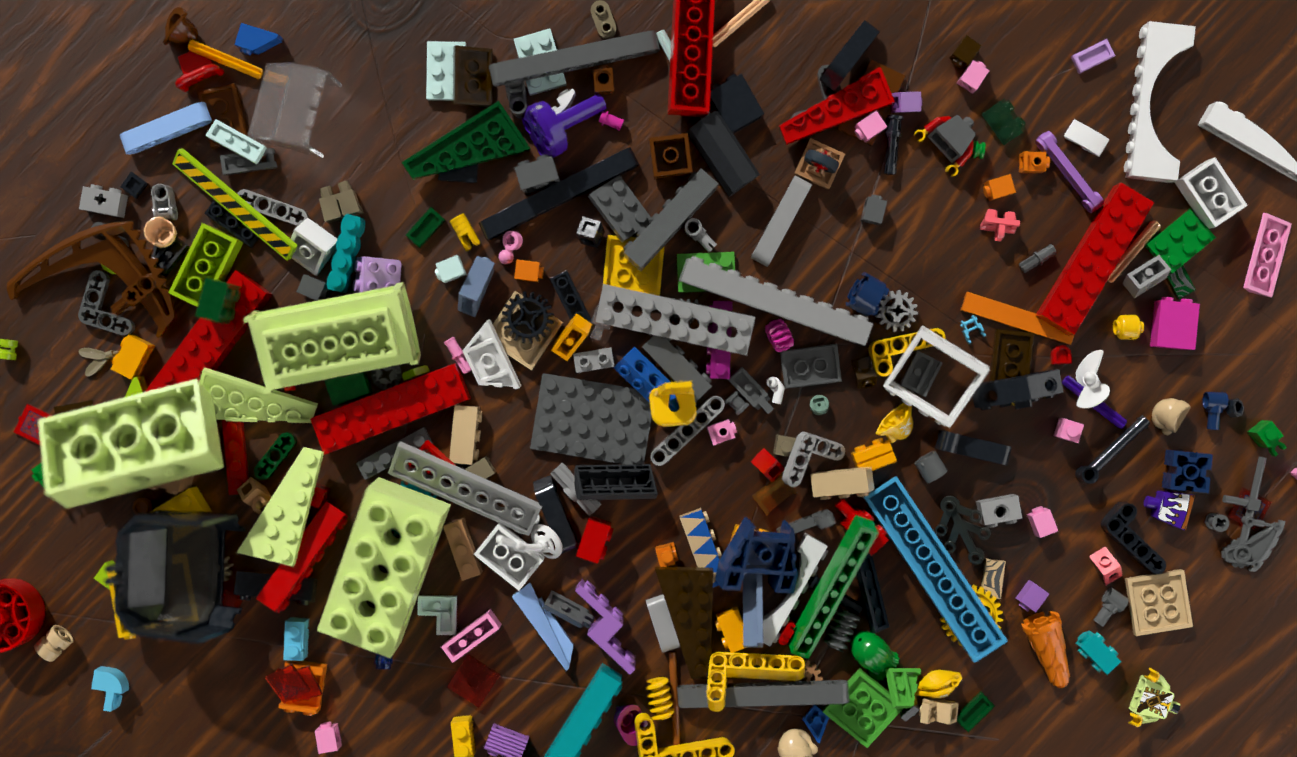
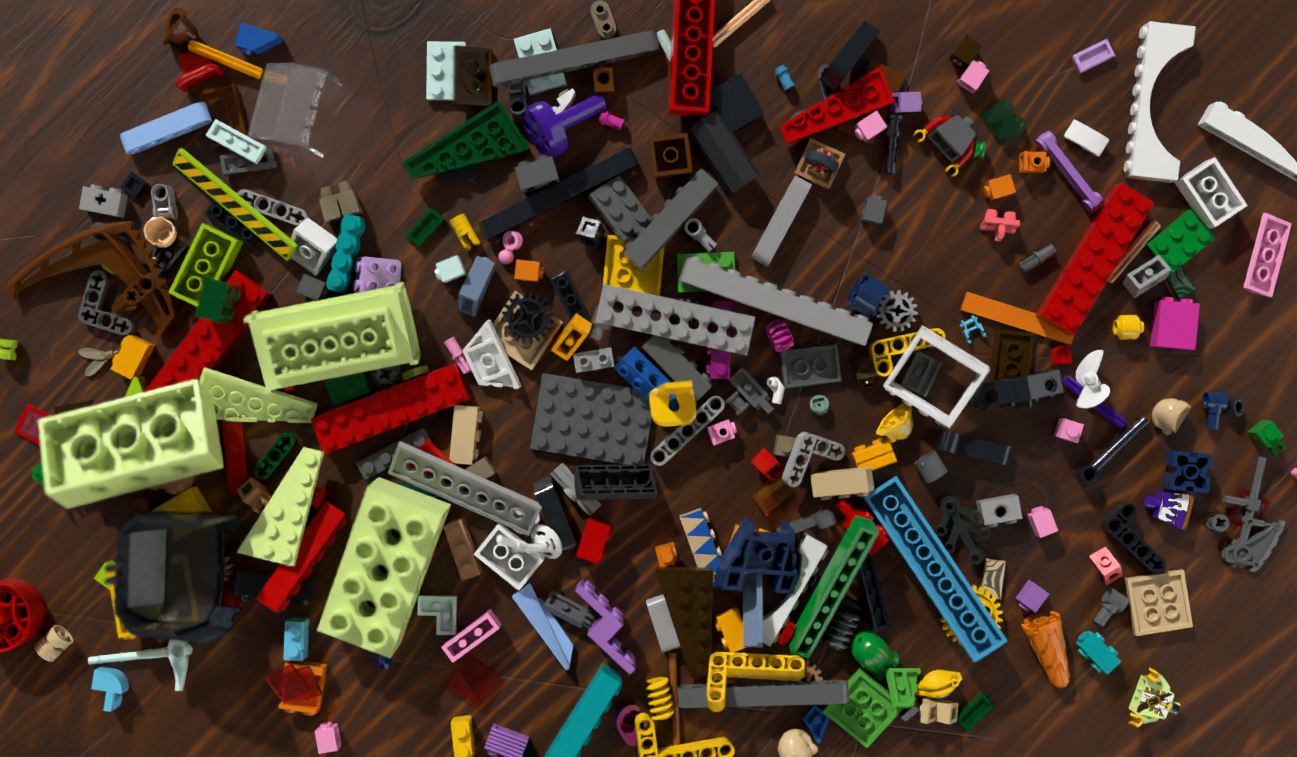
none -> light aqua piece [88,611,193,691]
none -> dark azure pin [774,65,795,91]

